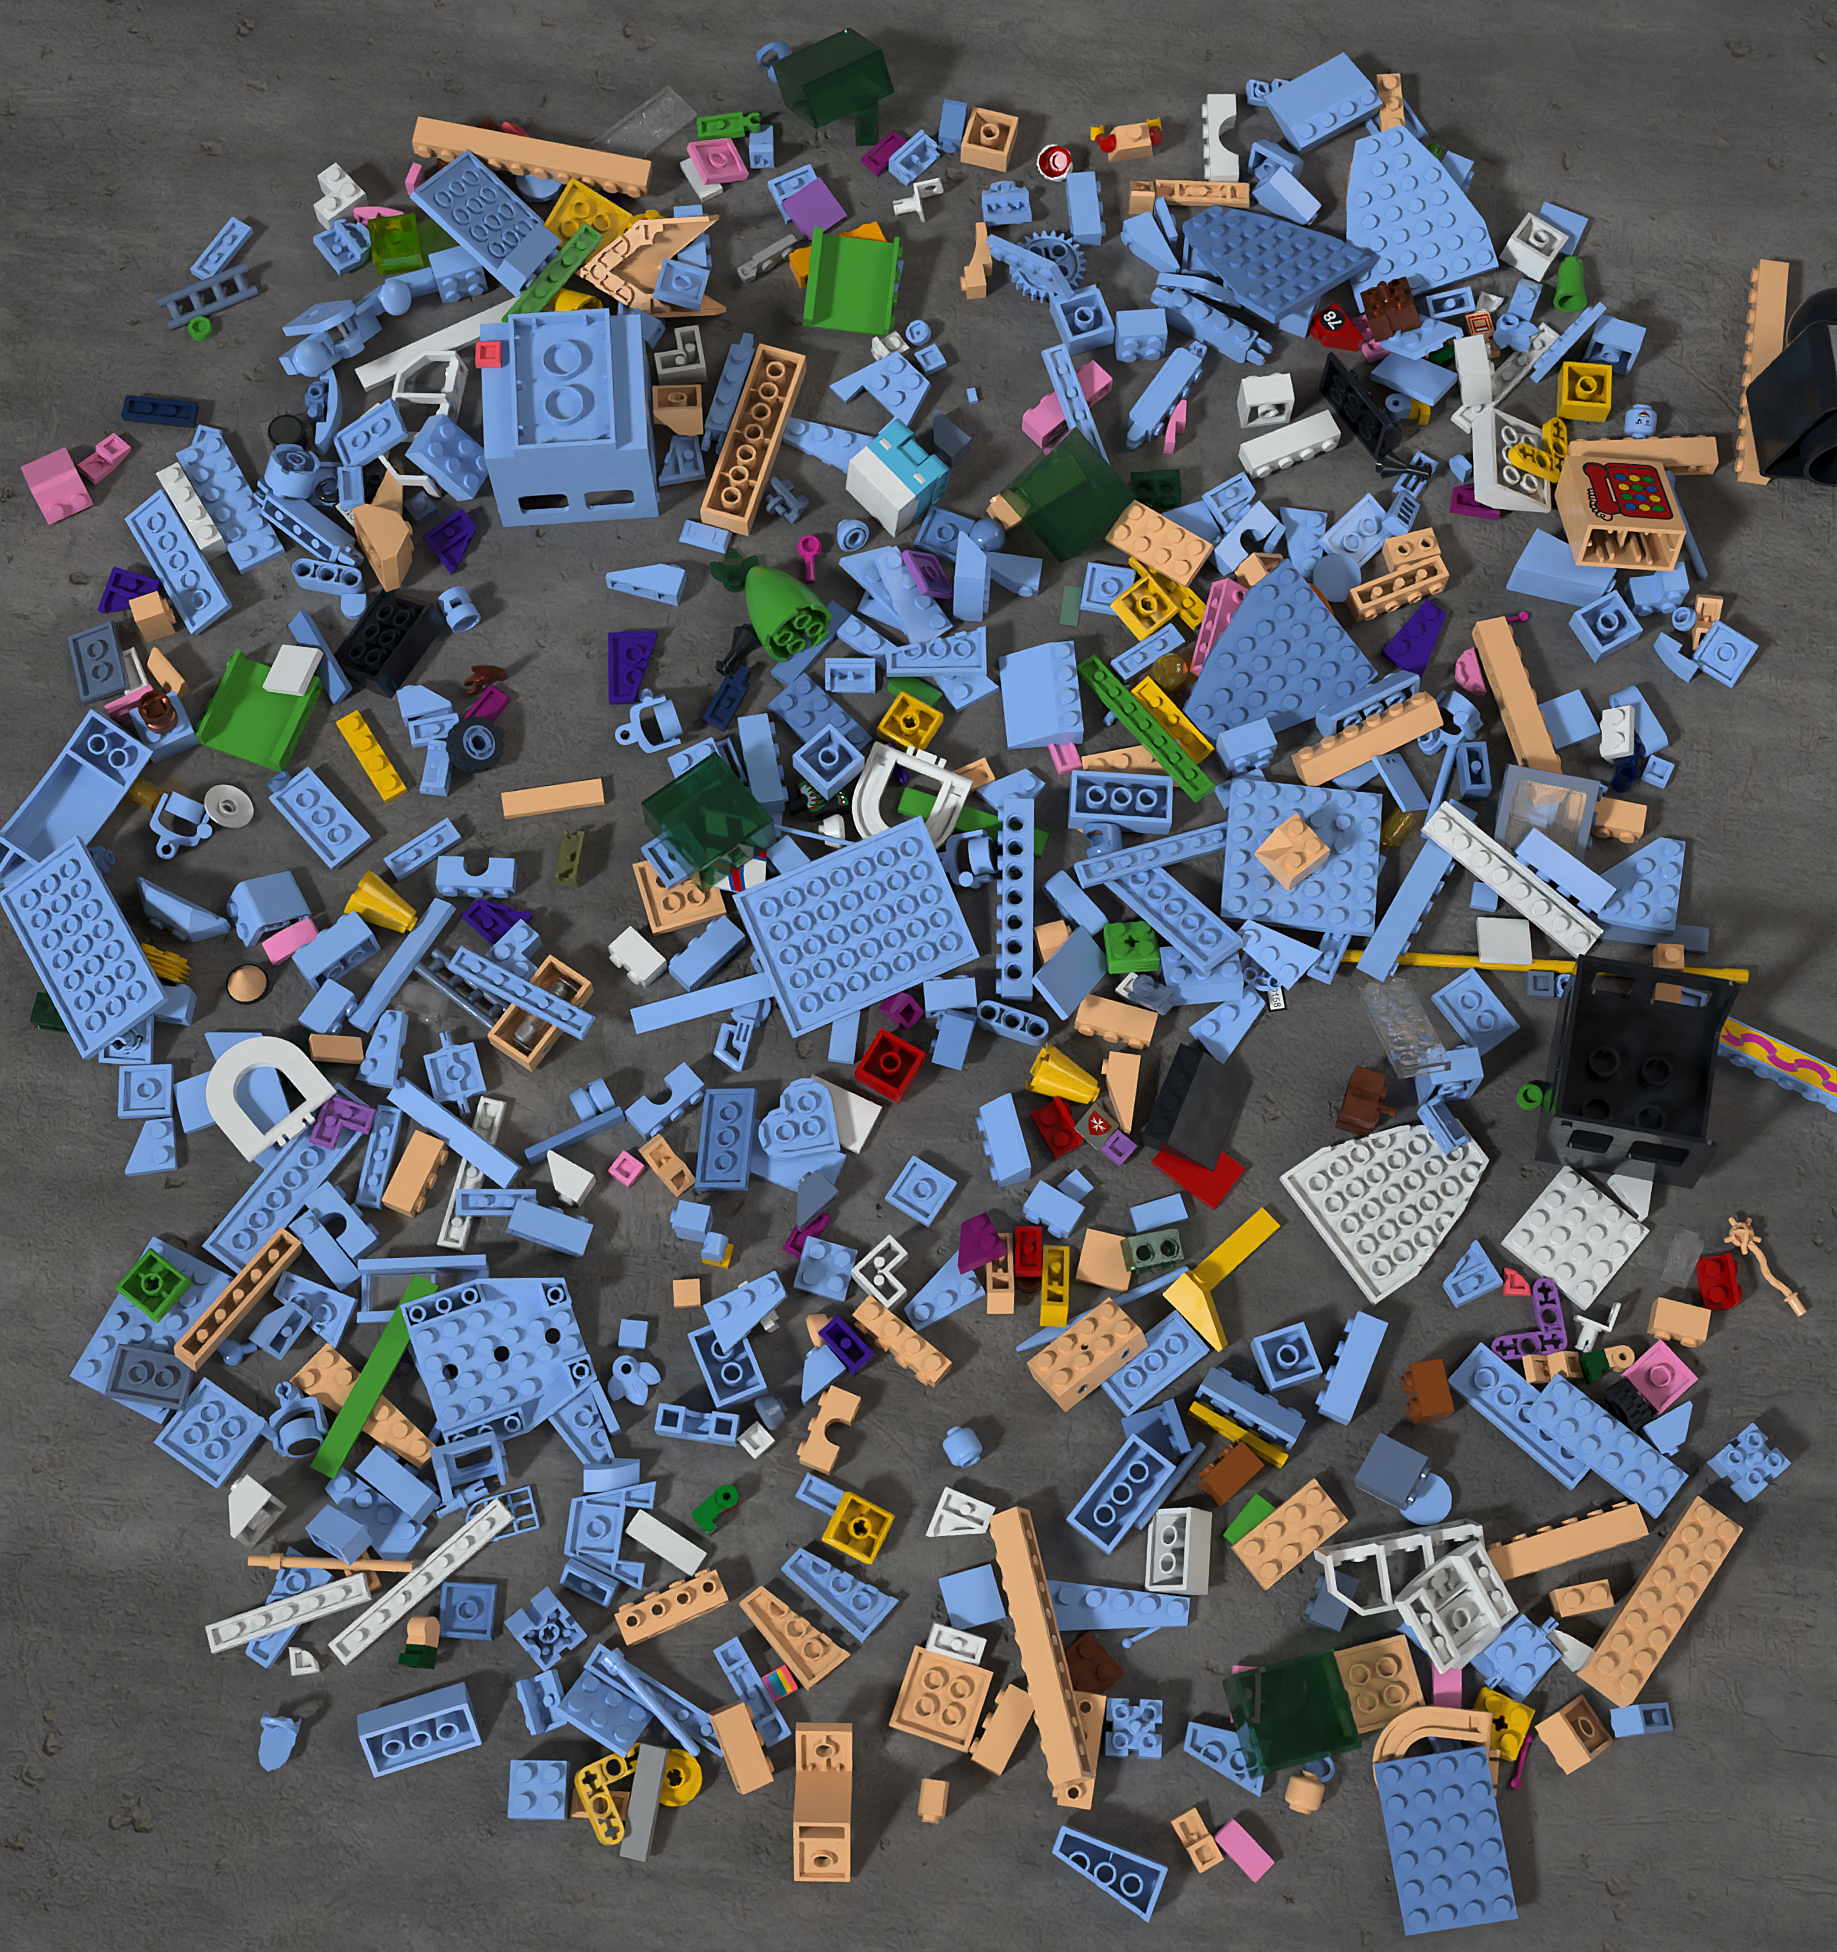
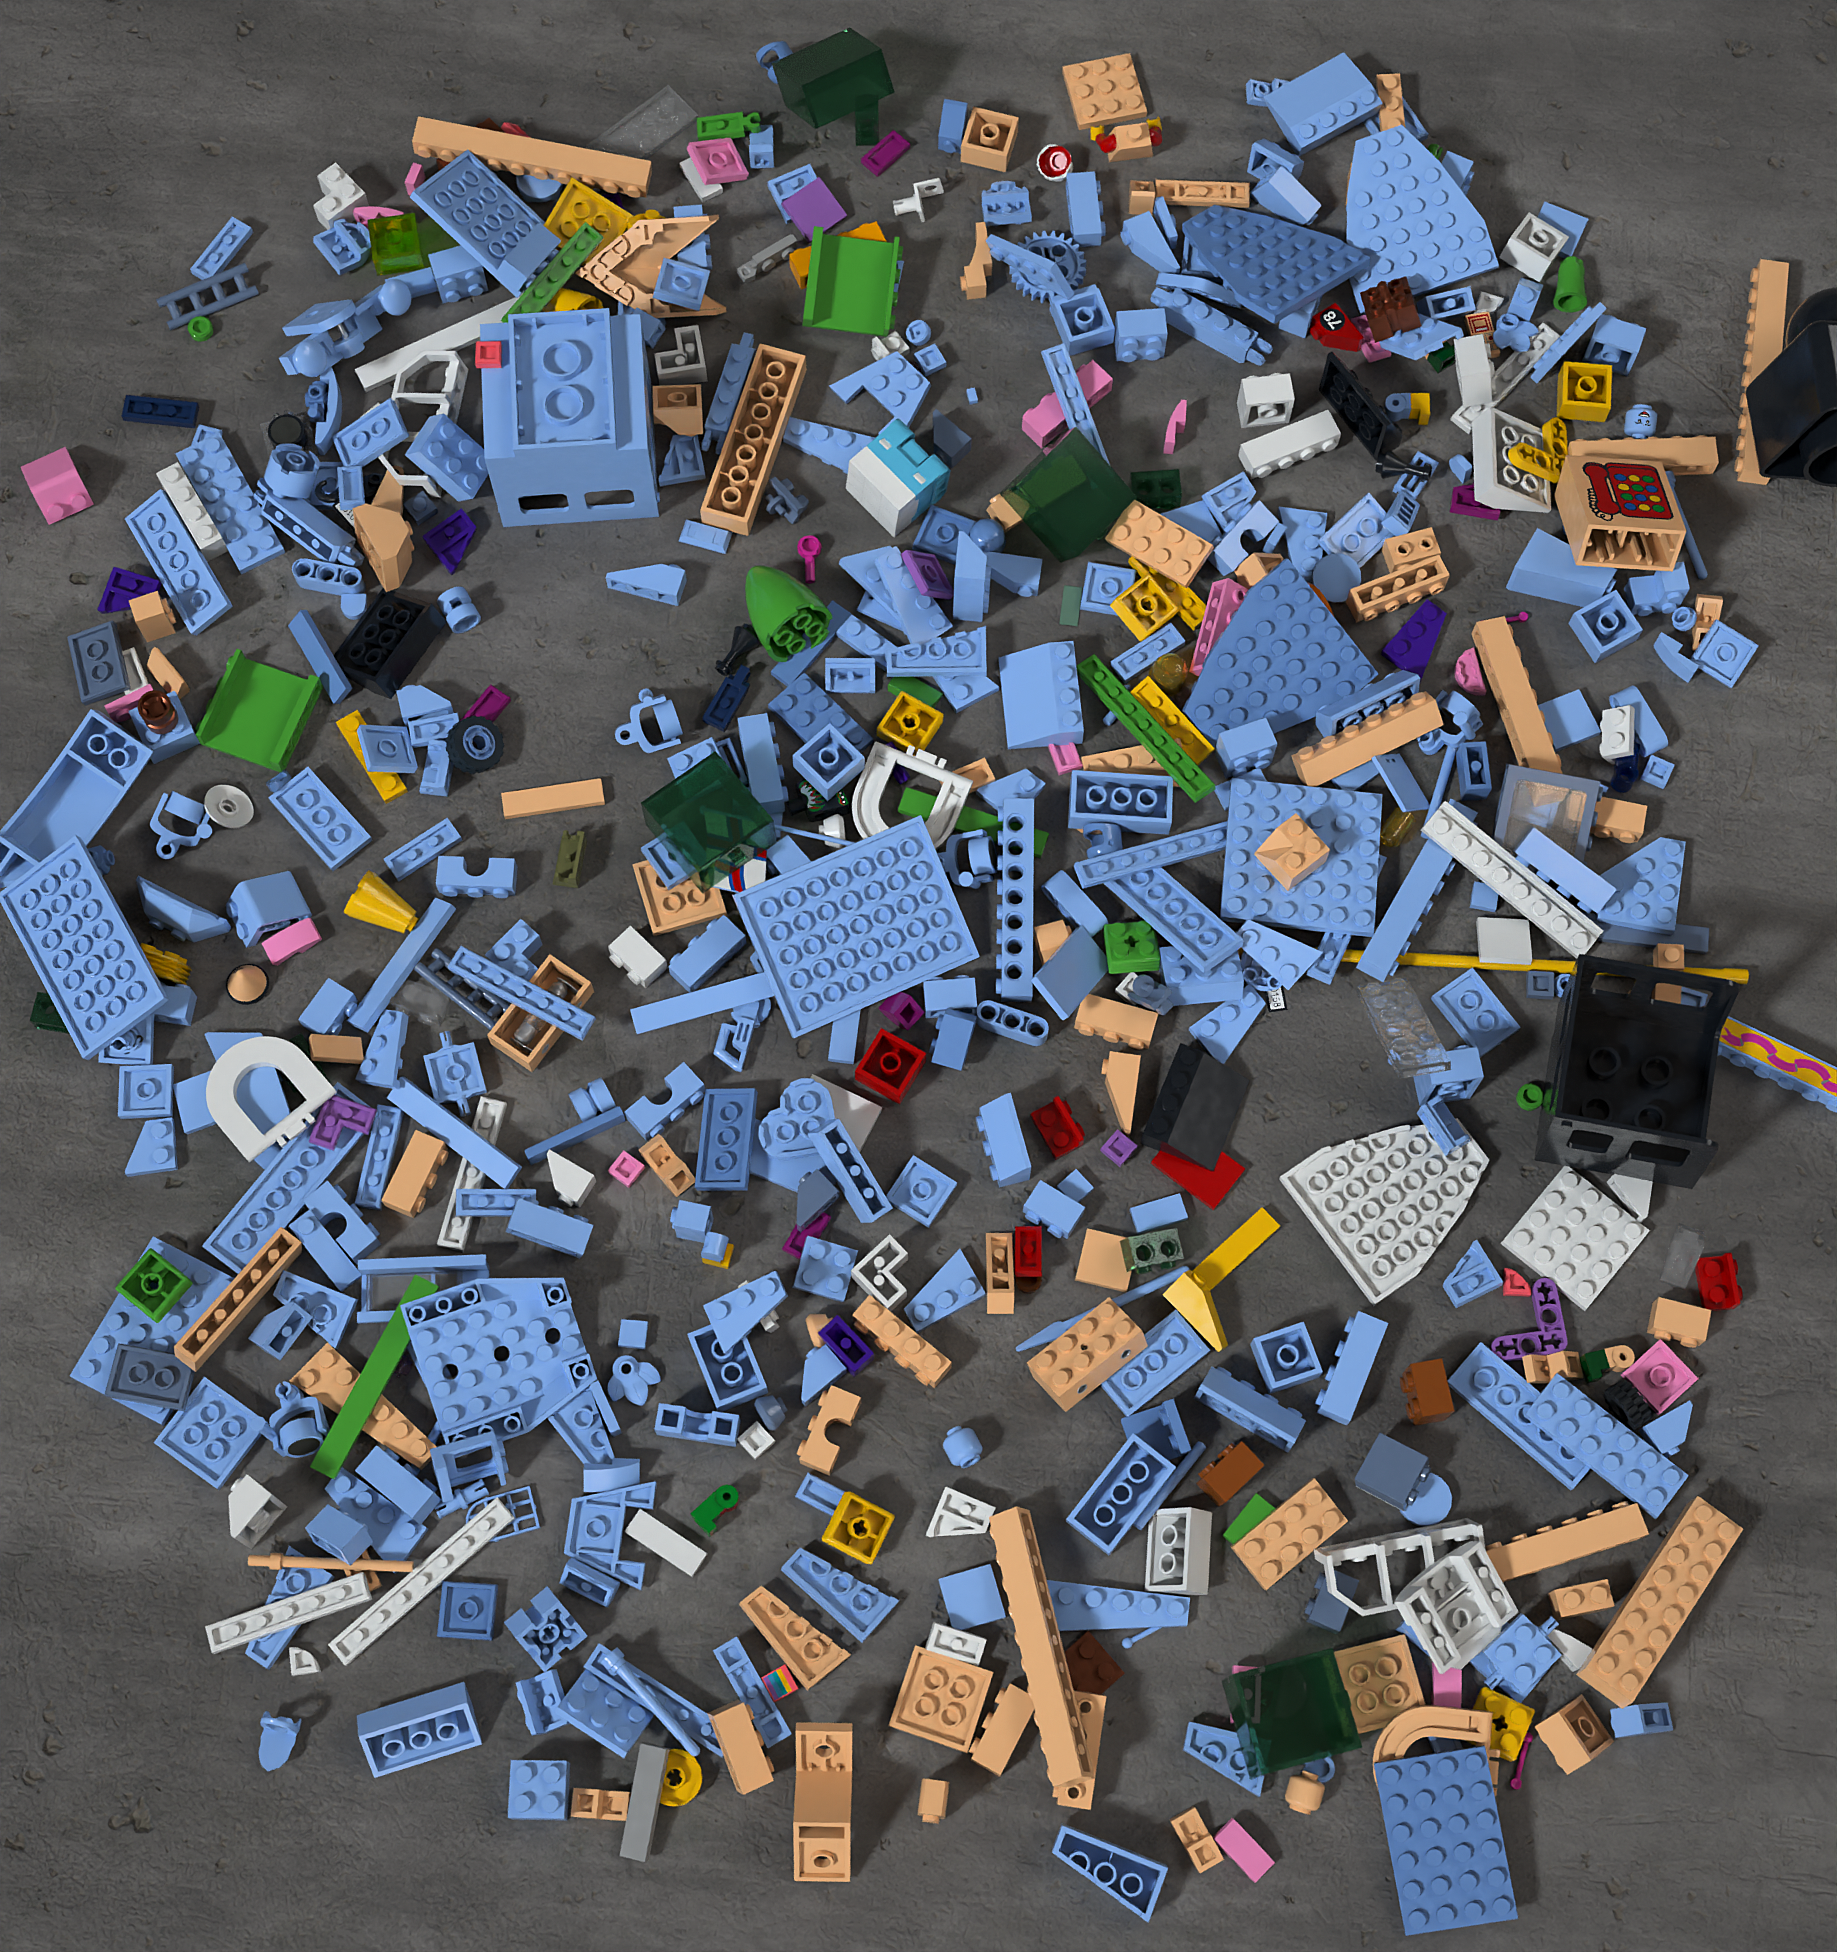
bright pink slope [78,433,131,485] -> none
clear yellow brick [127,776,168,813] -> none
medium blue animal [216,1339,258,1366] -> none
white tile [262,644,323,696] -> none
light blue brick [292,910,381,993] -> none
leg [398,1616,440,1670] -> none
dark purple wing [461,898,533,947] -> none
copper piece [463,665,508,695] -> none
yellow beam [574,1742,641,1846] -> none
dark purple wing [608,631,658,705] -> none
light nougat brick [614,1568,730,1648] -> none
light nougat tile [673,1279,701,1308] -> none
clear green plate [710,547,759,593] -> none
light blue brick [836,520,869,552] -> none
light blue hinge [889,129,940,187] -> none
magenta wing [958,1212,1007,1275] -> none
yellow cone [1025,1043,1100,1104] -> none
yellow slope [1040,1245,1070,1327] -> none
light grey sticker [1074,1103,1119,1150] -> none
light blue brick [1104,1698,1162,1760] -> none
light blue hinge [1126,340,1208,451] -> none
yellow plate [1187,1401,1289,1469] -> none
white arch [1201,94,1239,182] -> none
copper brick [1335,1066,1397,1137] -> none
light blue tile [1370,352,1458,406] -> none
white bracket [1573,1302,1621,1353] -> none
light blue brick [1707,1422,1791,1503] -> none
light nougat piece [1724,1217,1807,1317] -> none
none -> light blue plate [357,725,418,773]
none -> light blue brick [808,1119,892,1223]
none -> light nougat plate [1062,53,1147,130]

